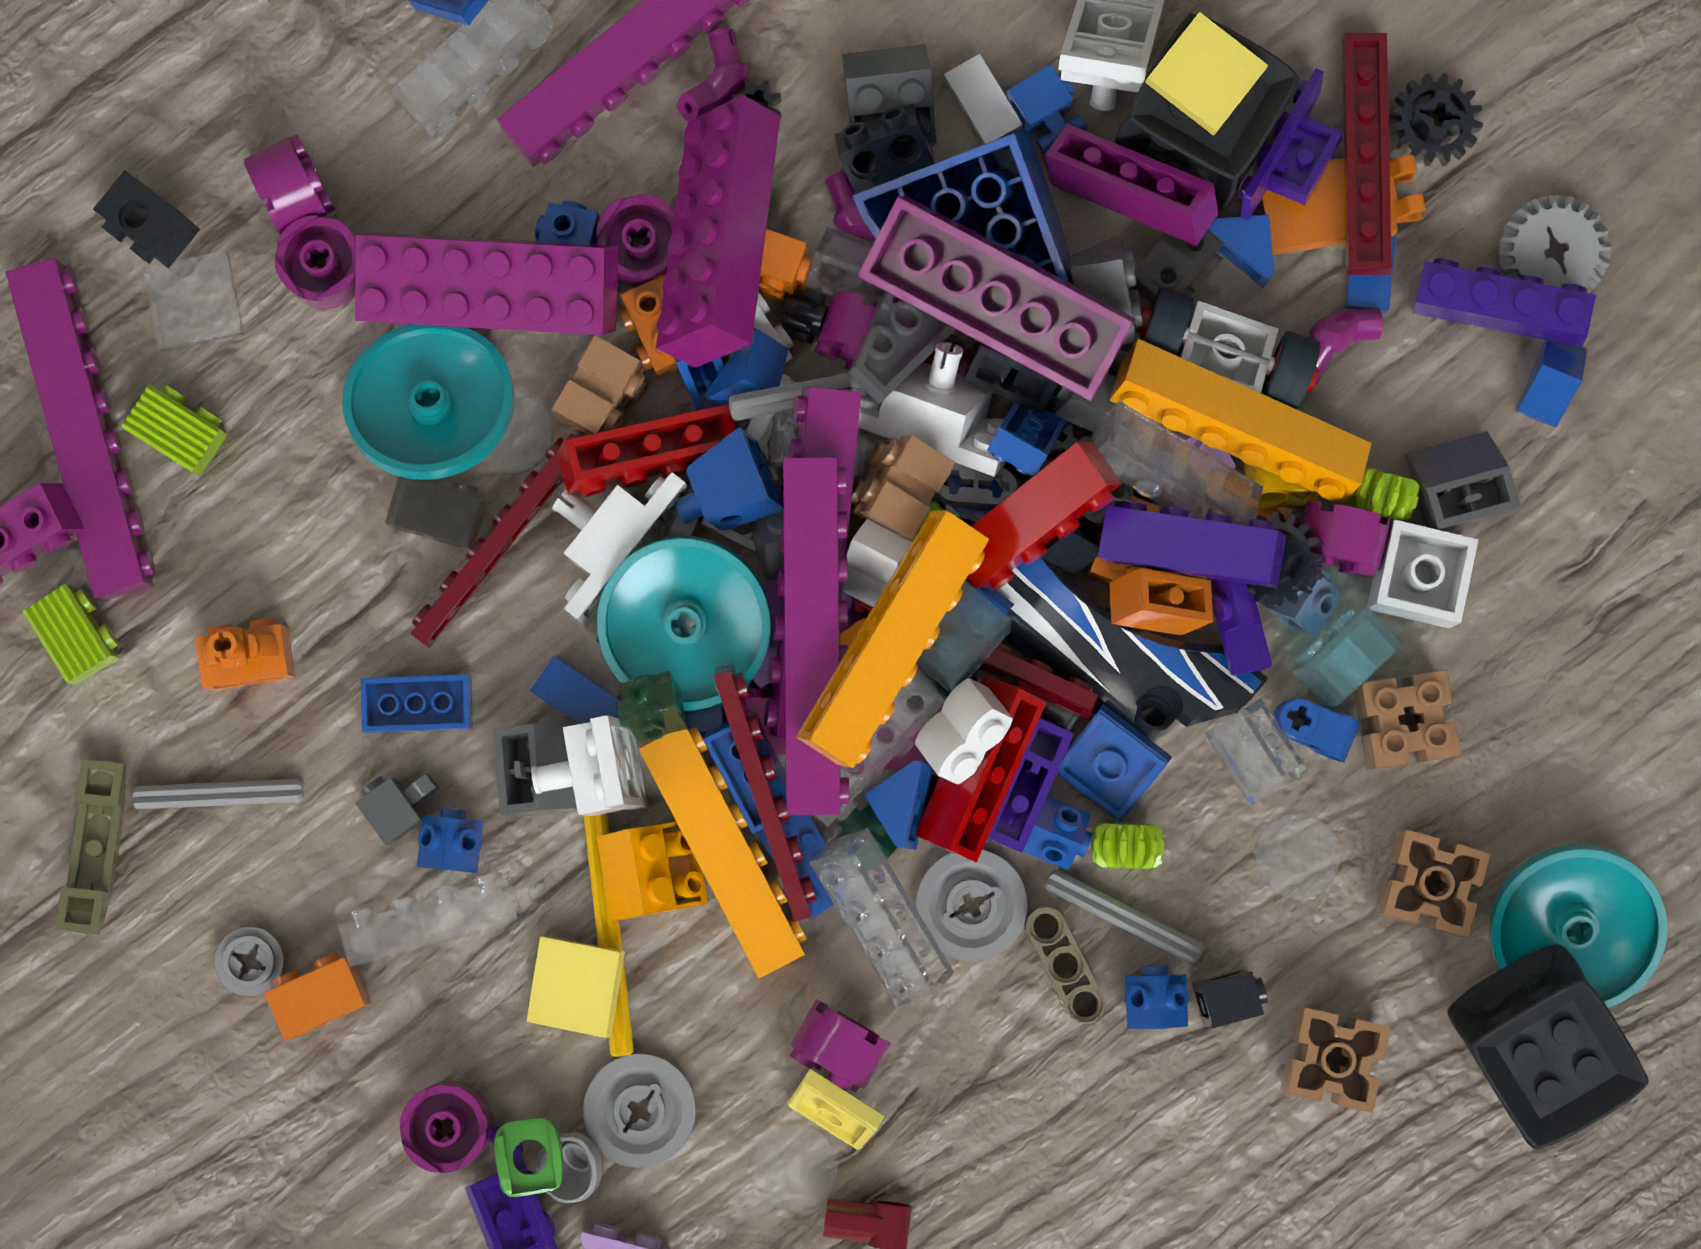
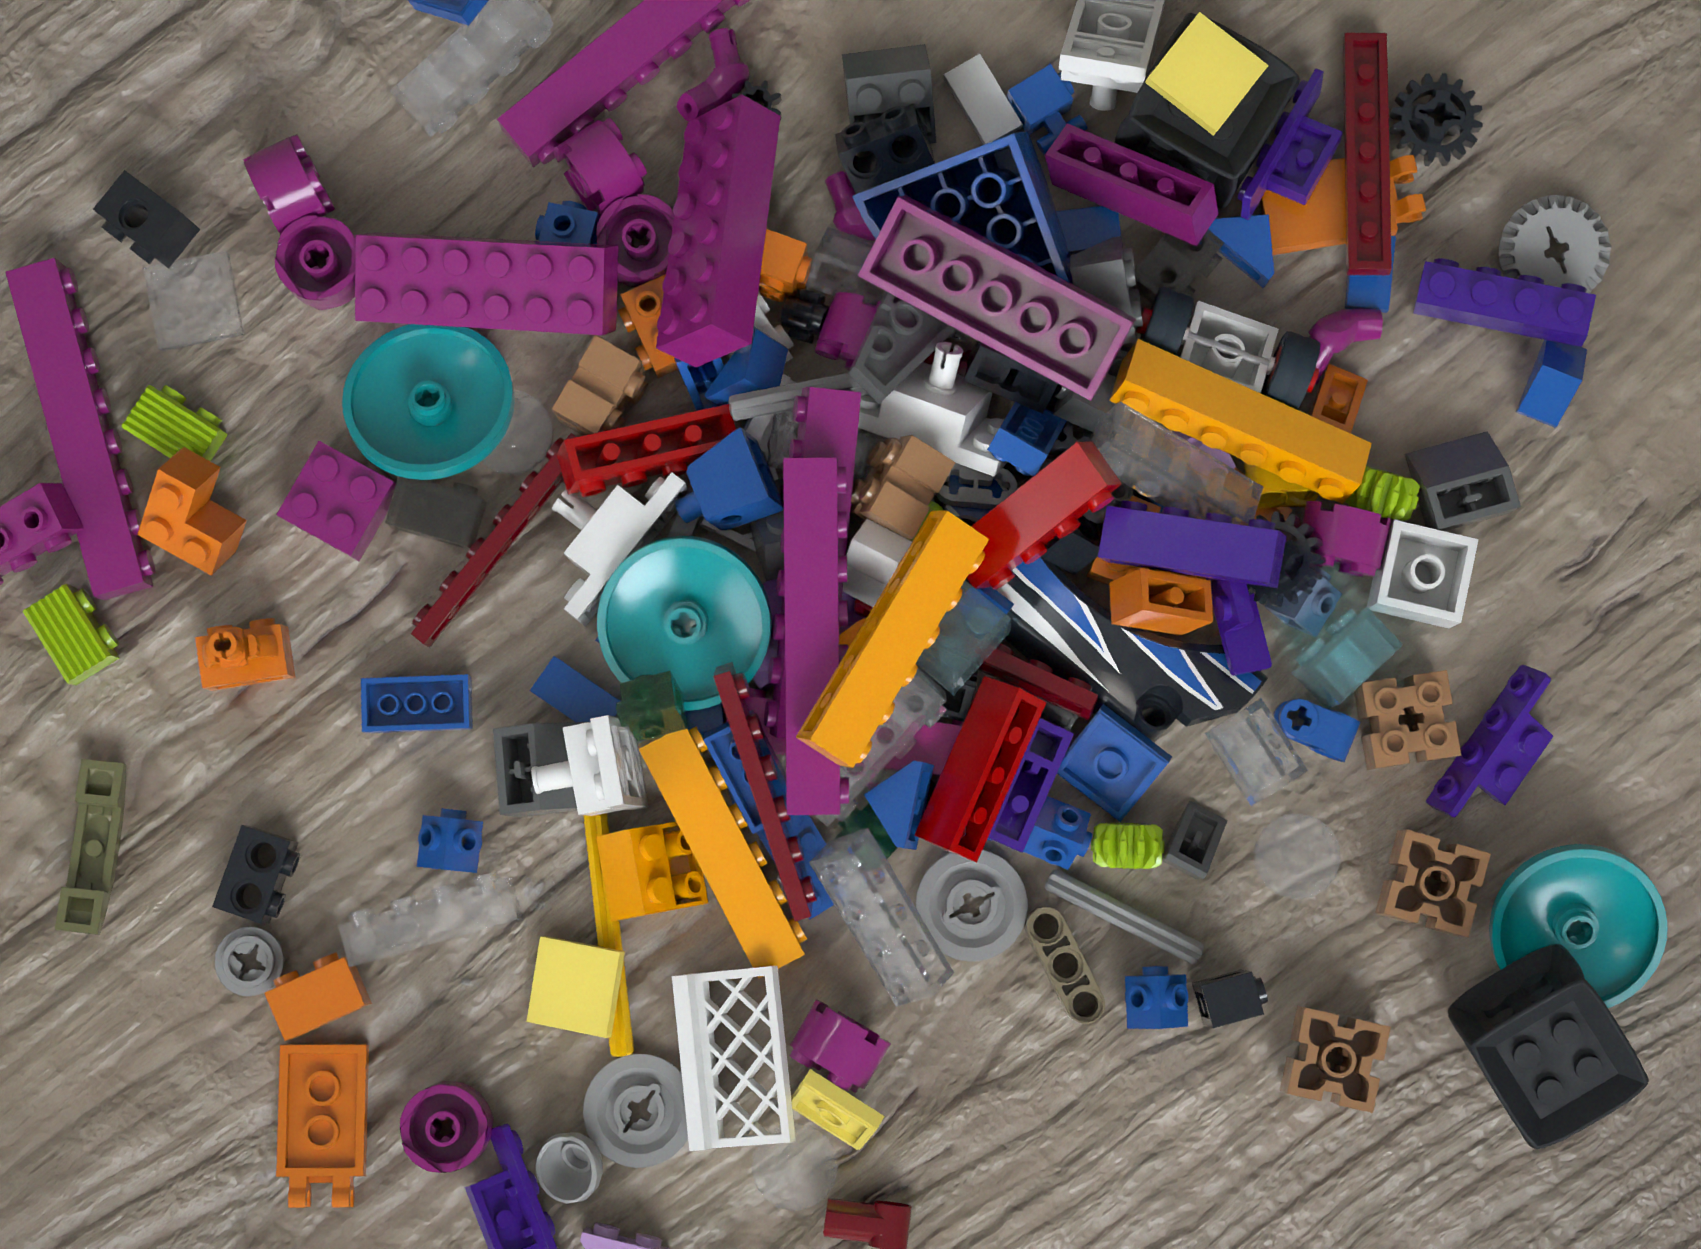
light grey axle [132,779,304,809] -> none
dark grey brick [355,773,440,846] -> none
bright green piece [494,1117,563,1197] -> none
white brick [915,678,1013,785] -> none
none -> orange brick [137,447,247,576]
none -> black brick [212,825,300,924]
none -> magenta brick [276,441,401,562]
none -> orange tile [276,1045,369,1208]
none -> magenta brick [554,118,647,217]
none -> white fence [672,965,796,1151]
none -> blue tile [1034,206,1122,254]
none -> dark grey slope [1162,801,1228,879]
none -> orange slope [1308,364,1368,434]
none -> dark purple bracket [1426,665,1553,817]

